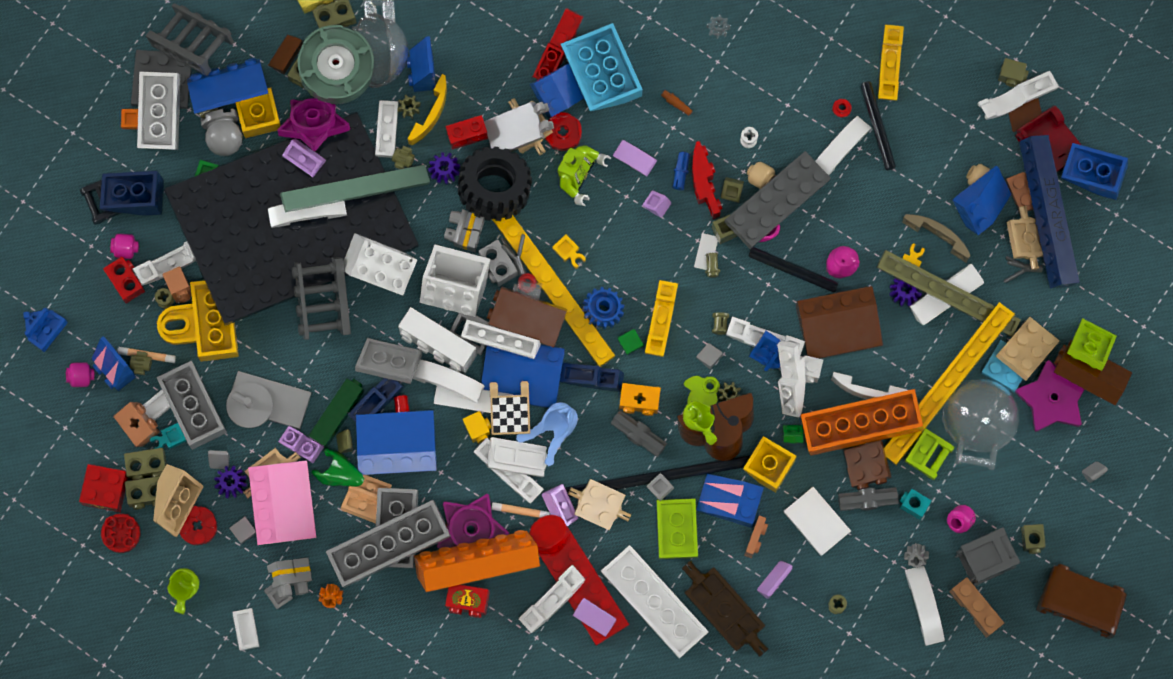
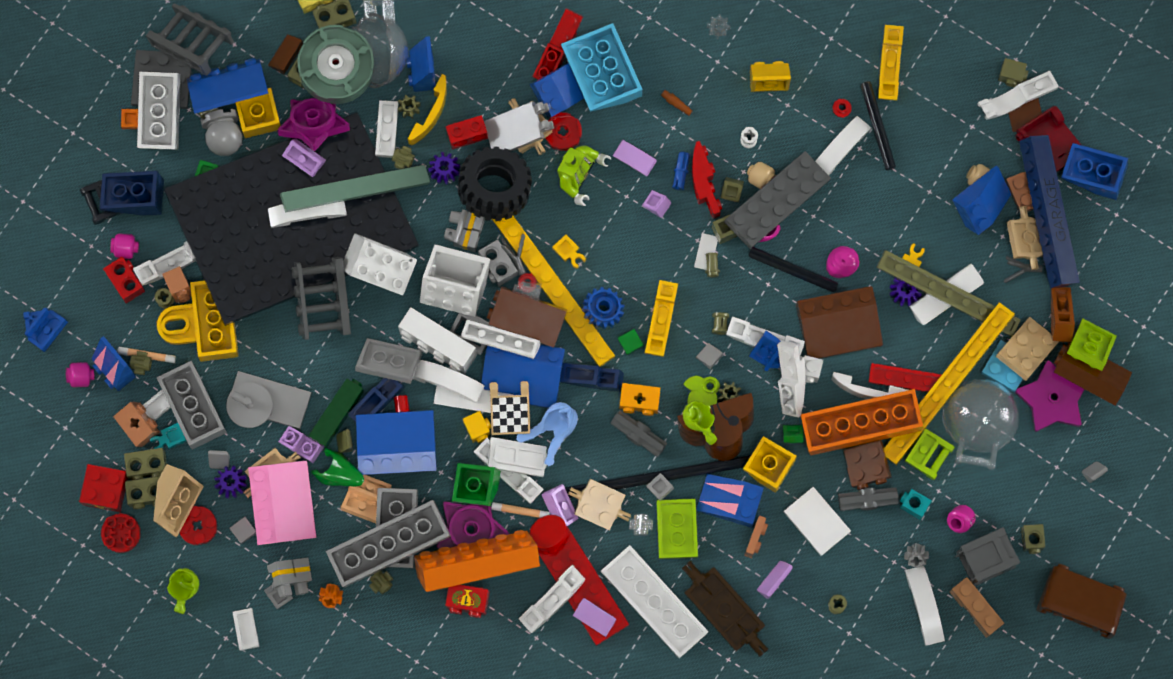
dark tan slope [902,214,970,263] -> none
none -> olive gear [369,571,393,595]
none -> green slope [452,463,501,506]
none -> clear gear [629,514,653,536]
none -> yellow slope [750,61,791,92]
none -> red plate [868,363,942,393]
none -> dark orange slope [1051,287,1075,342]

